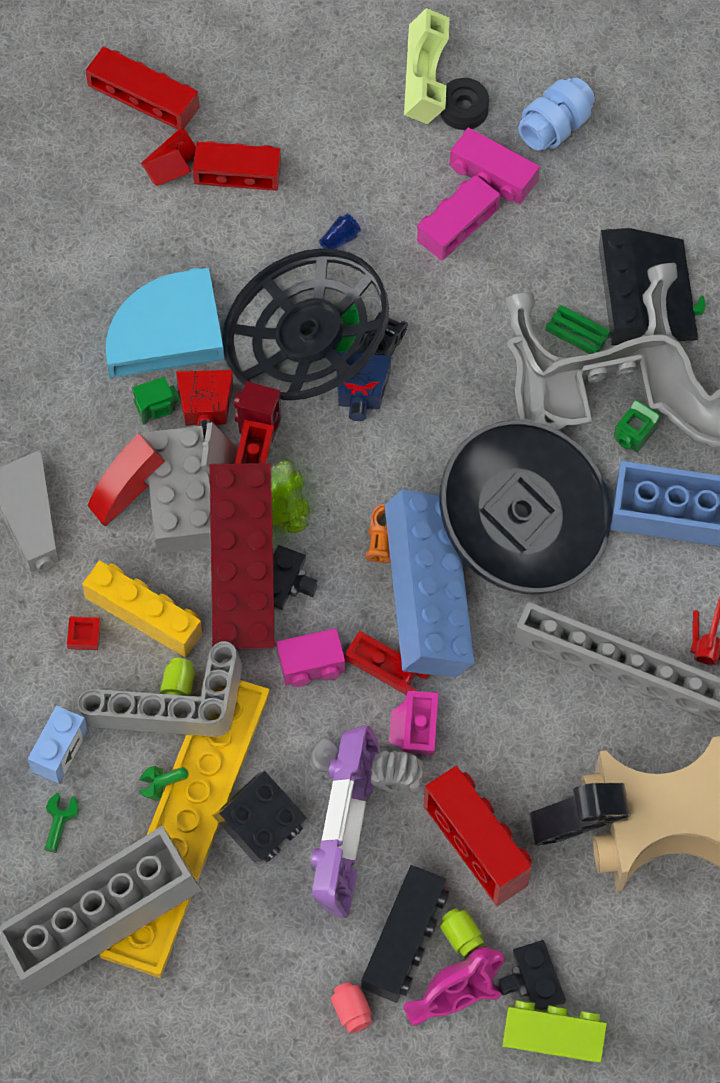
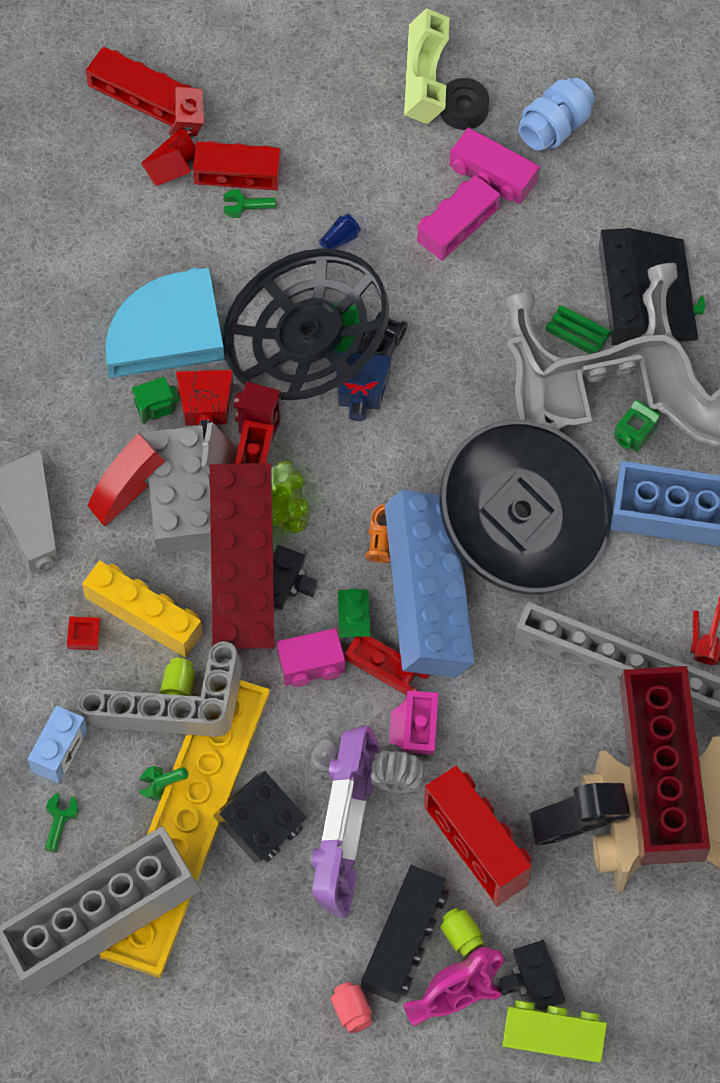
none -> bracket [169,87,204,137]
none -> green bar [223,189,276,218]
none -> green plate [338,589,370,637]
none -> dark red brick [620,666,710,865]

